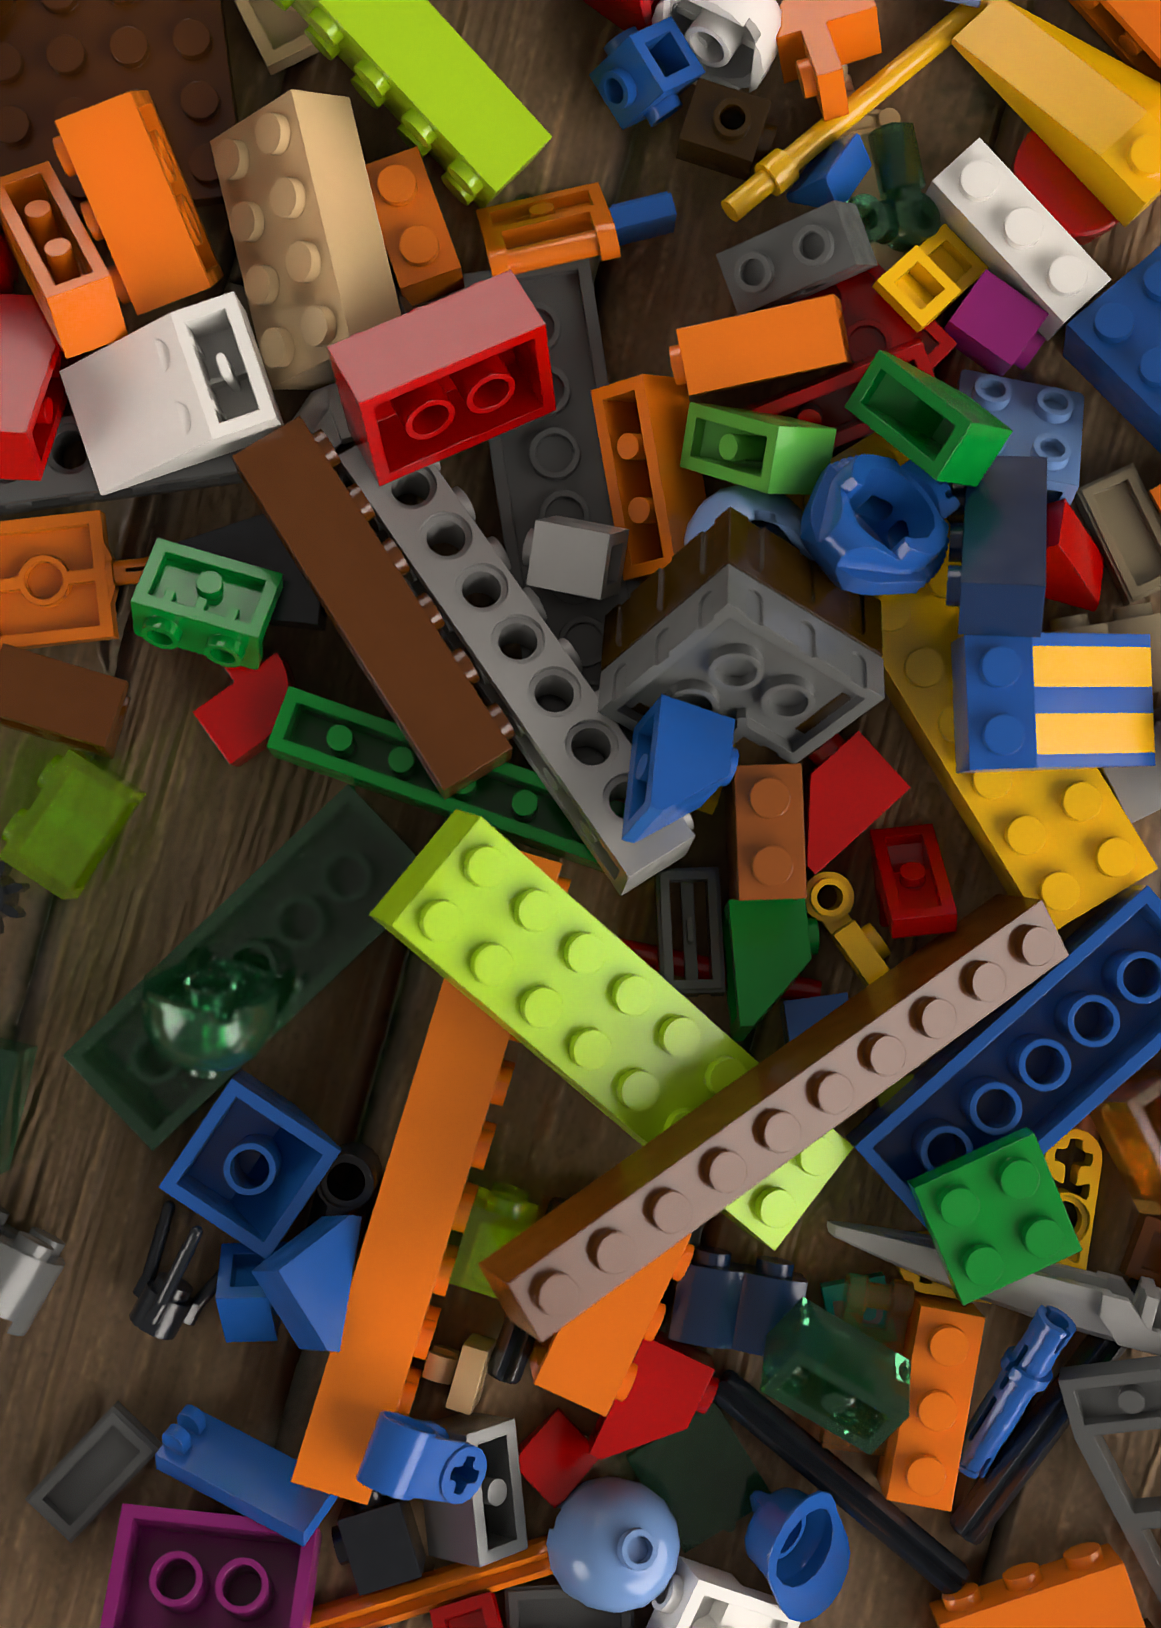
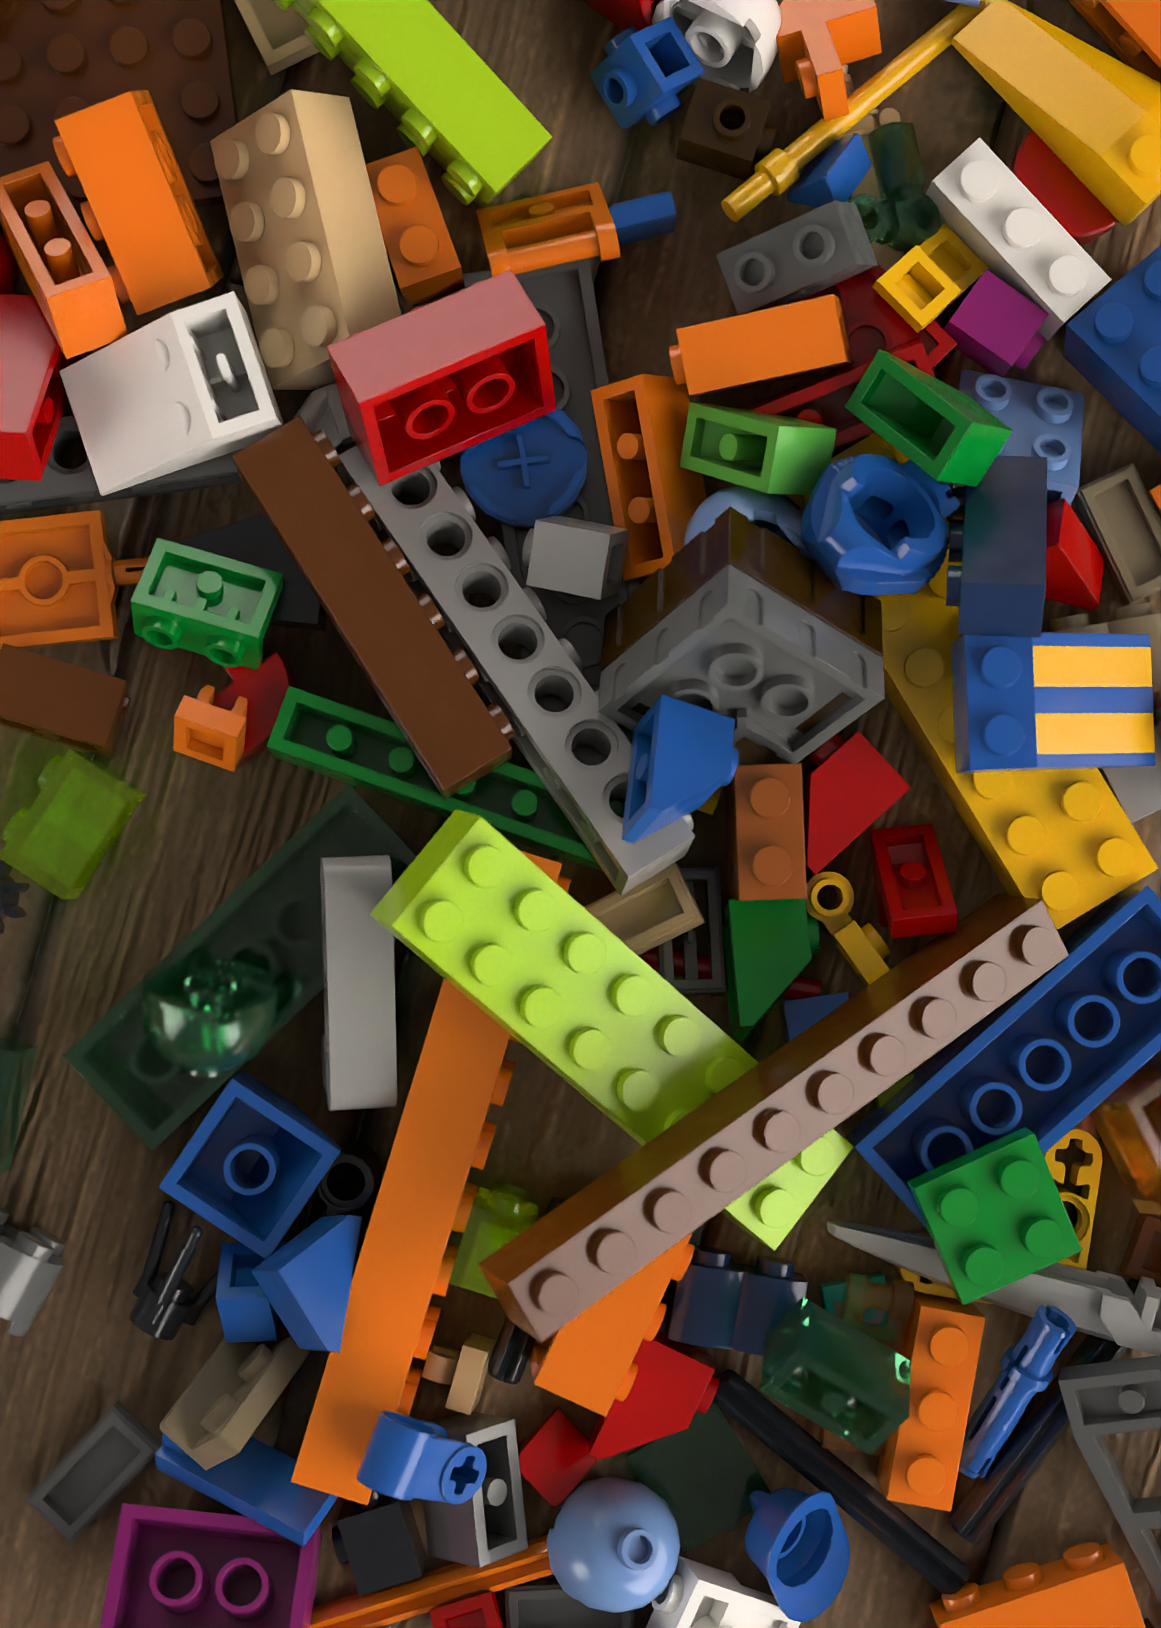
none -> dark tan bracket [160,1336,310,1470]
none -> orange tile [173,685,247,772]
none -> light grey beam [320,855,397,1111]
none -> blue tile [460,407,587,528]
none -> tan tile [584,862,705,956]

